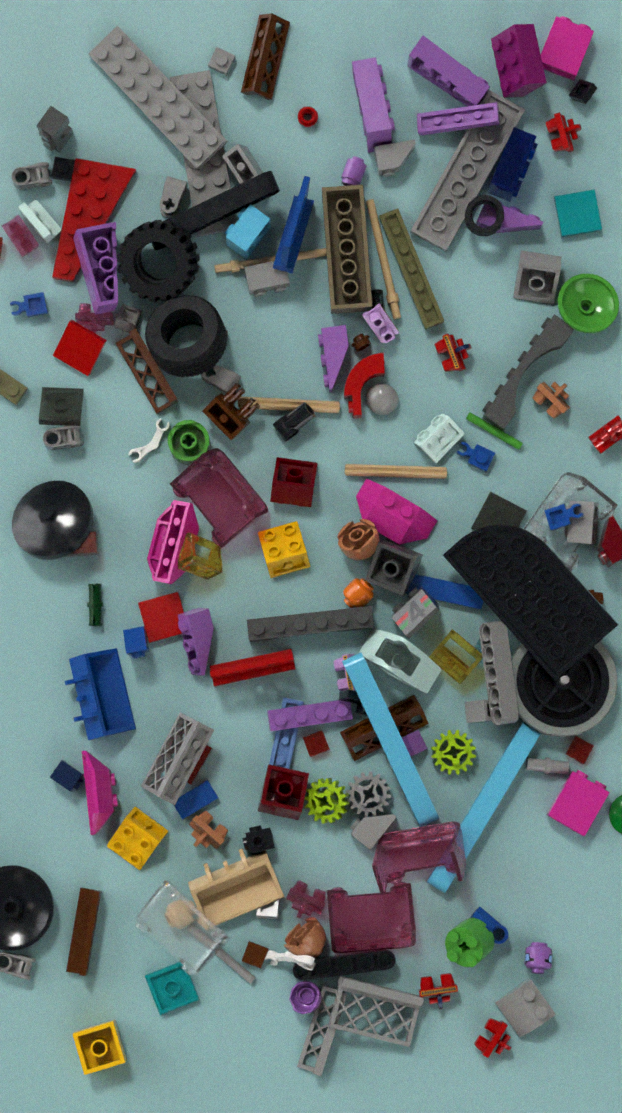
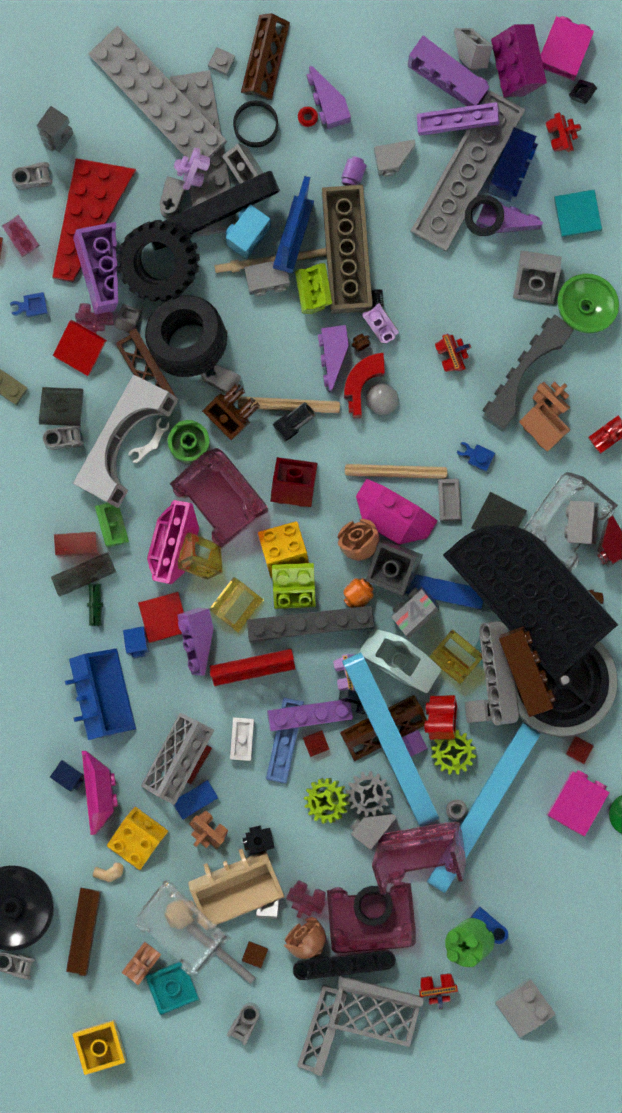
black dish [12,481,93,560] -> none
light aqua bracket [18,200,62,243] -> none
black plate [51,157,75,182] -> none
dark red slope [257,764,309,820] -> none
white piece [265,950,316,971] -> none
medium lavender hair [289,981,321,1014] -> none
medium lavender wedge [352,57,395,153] -> none
tan bar [366,199,401,320] -> none
olive plate [379,208,444,330] -> none
light aqua bracket [414,414,465,463] -> none
bright green bar [466,412,523,450] -> none
red hips [474,1018,512,1058] -> none
medium lavender head [524,942,553,974] -> none
light grey pin [525,757,569,775] -> none
blue plate [544,504,584,531] -> none
none -> clear smoke plate [51,552,116,597]
none -> light grey arch [73,375,179,508]
none -> tan arm [92,863,124,882]
none -> bright green hinge [95,503,129,548]
none -> nougat hips [121,942,162,985]
none -> lavender hips [173,147,210,190]
none -> clear yellow tile [209,577,263,632]
none -> light grey piece [226,1003,260,1046]
none -> white plate [230,717,254,761]
none -> black tyre [233,100,278,148]
none -> lime brick [272,563,316,609]
none -> lime brick [295,263,332,314]
none -> medium lavender slope [306,66,351,129]
none -> black tyre [353,886,393,926]
none -> red brick [424,695,457,740]
none -> light grey tile [438,479,461,521]
none -> light grey plate [446,799,467,820]
none -> light grey slope [454,28,493,70]
none -> reddish brown brick [499,626,556,717]
none -> nougat brick [519,400,570,452]

